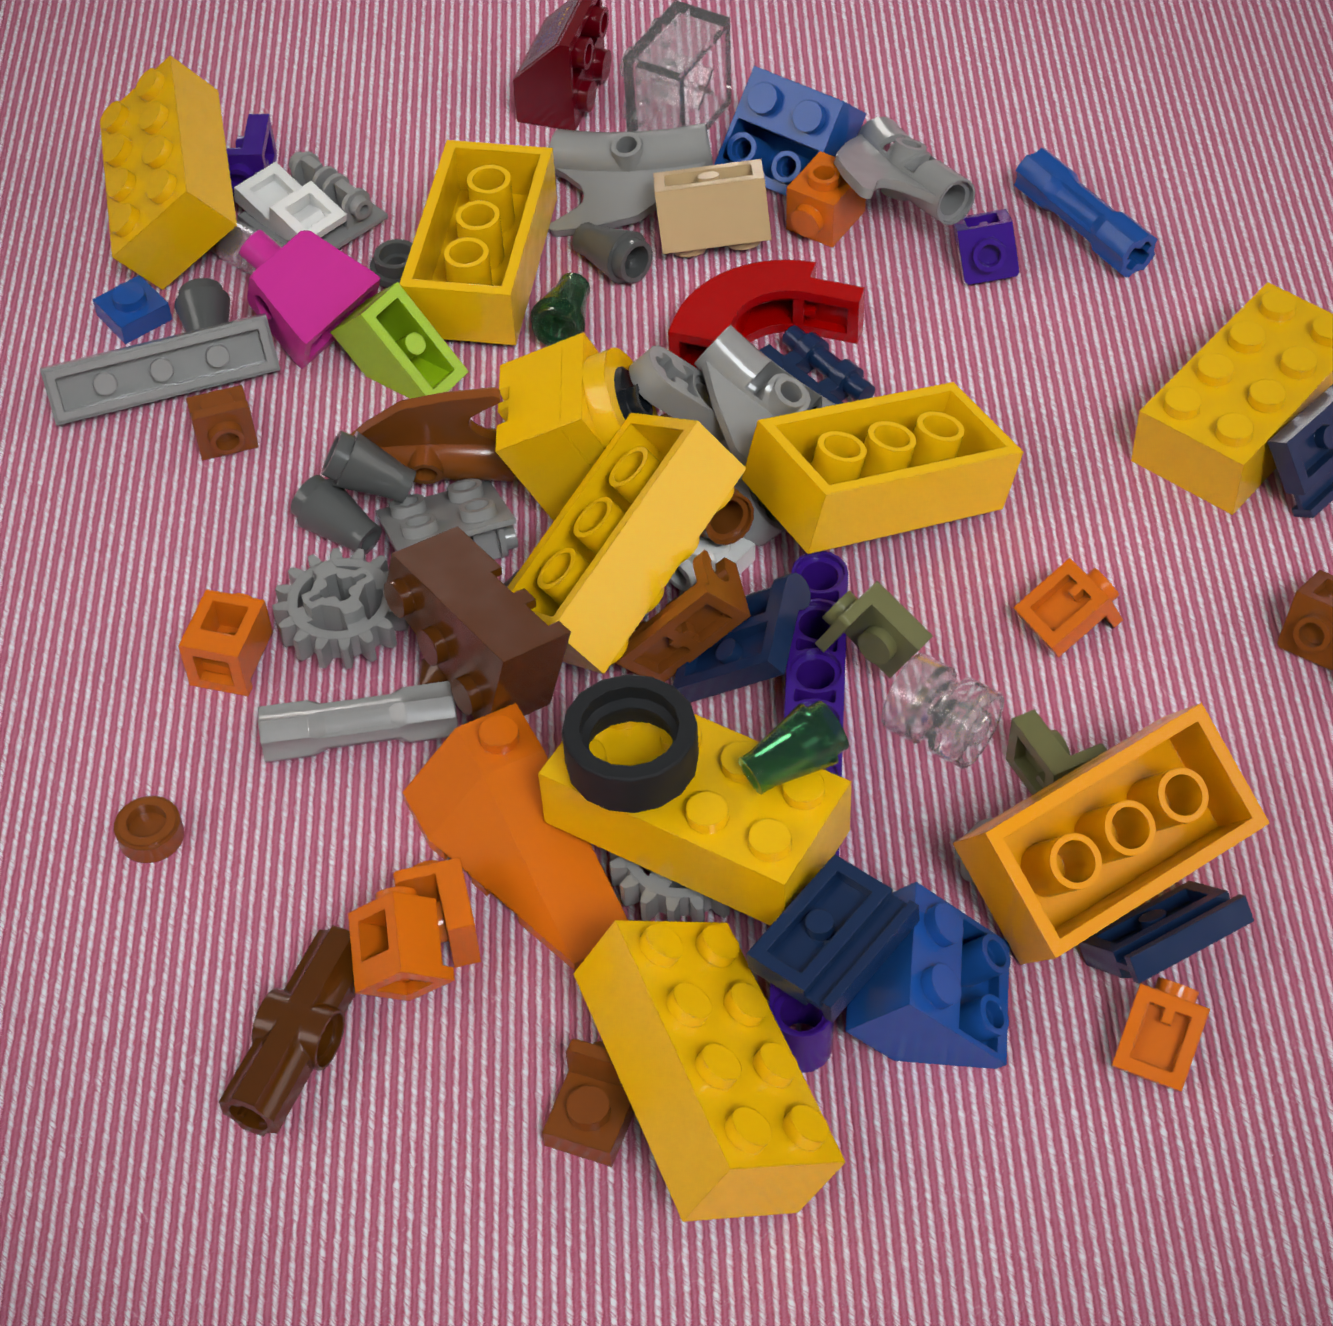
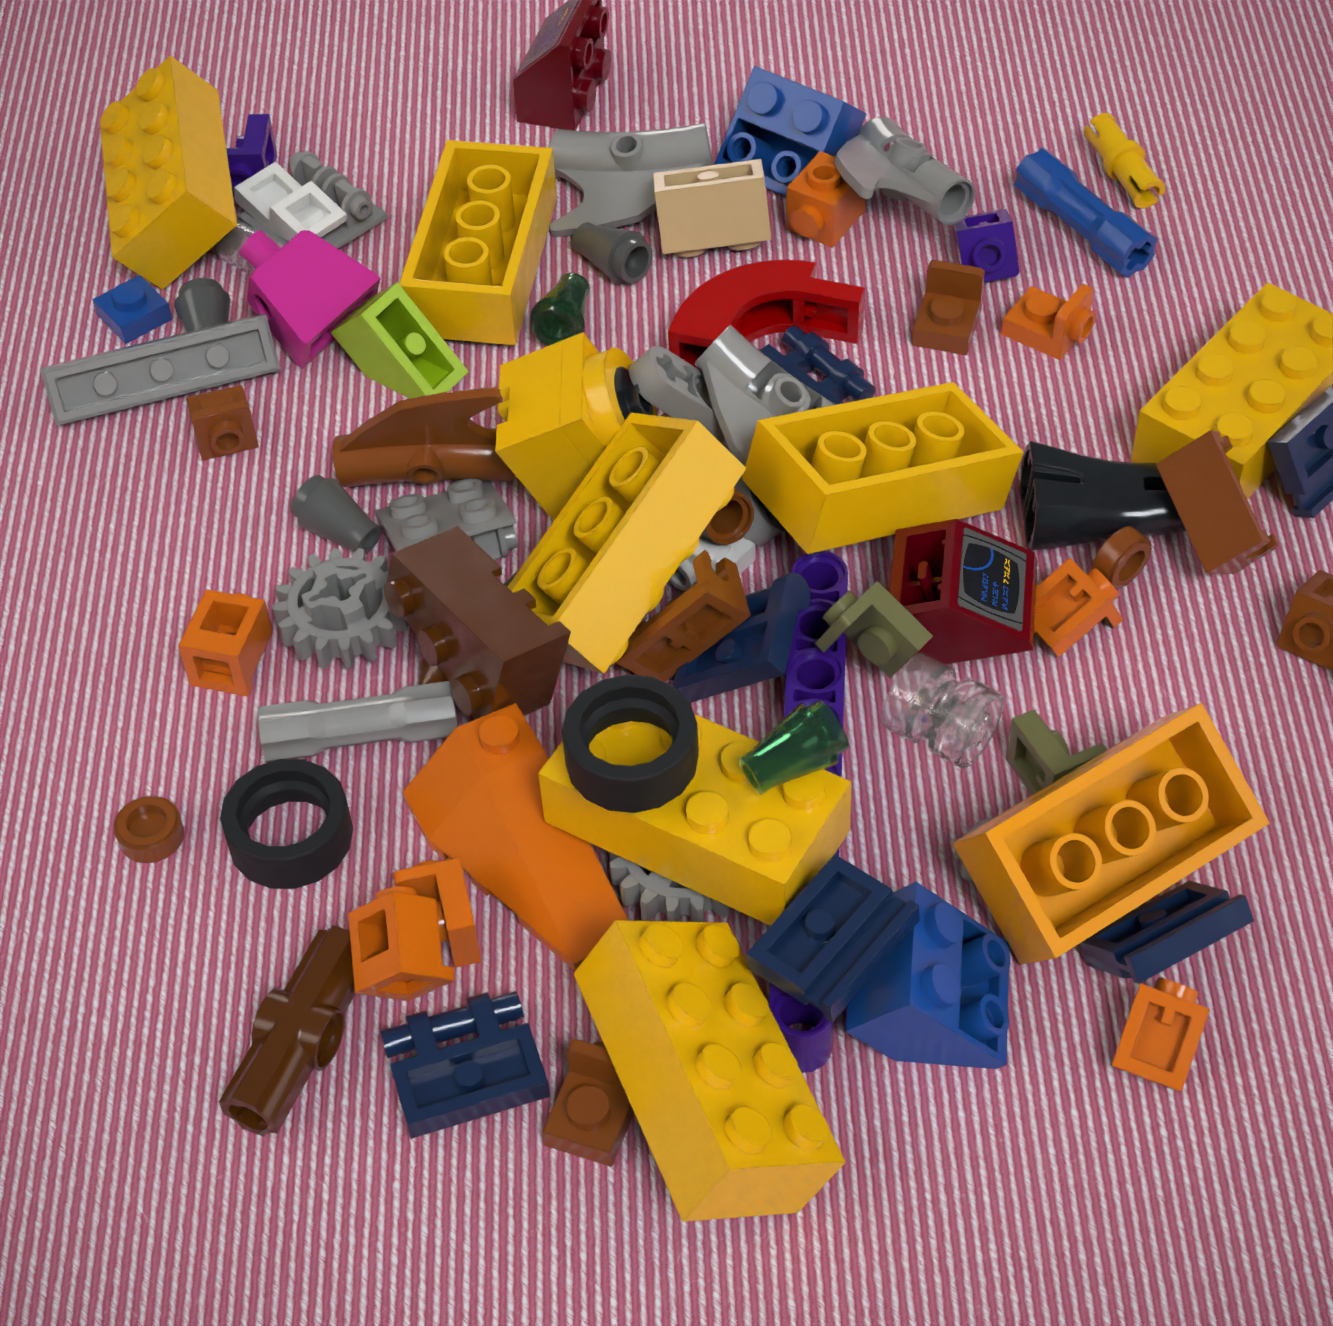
dark grey cone [321,430,416,503] -> none
dark grey plate [370,239,412,288] -> none
clear brick [620,0,731,132] -> none
none -> black tyre [220,759,353,889]
none -> dark blue plate [380,991,550,1139]
none -> dark red slope [889,519,1038,670]
none -> dark orange bracket [912,260,985,355]
none -> orange bracket [1001,284,1096,360]
none -> black piece [1020,441,1187,551]
none -> yellow pin [1083,113,1166,208]
none -> dark orange tile [1092,526,1152,589]
none -> dark orange hinge [1156,430,1279,574]

